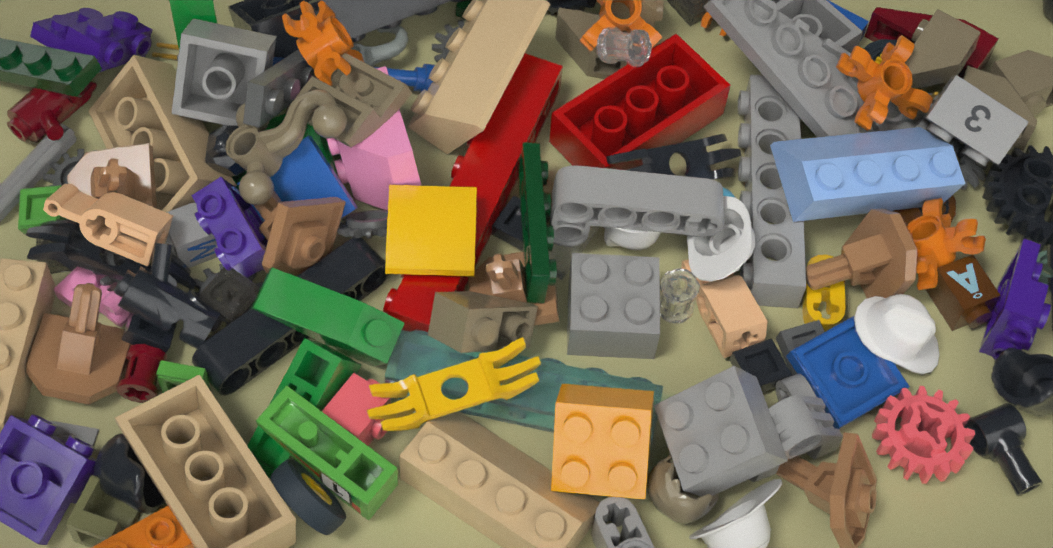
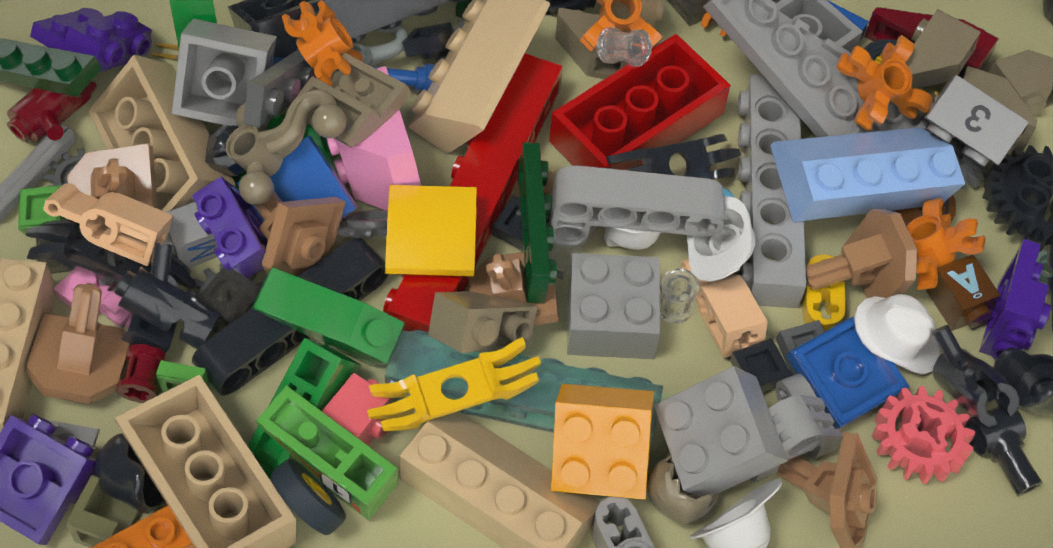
none -> black plate [402,22,454,59]
none -> black piece [932,325,1019,427]

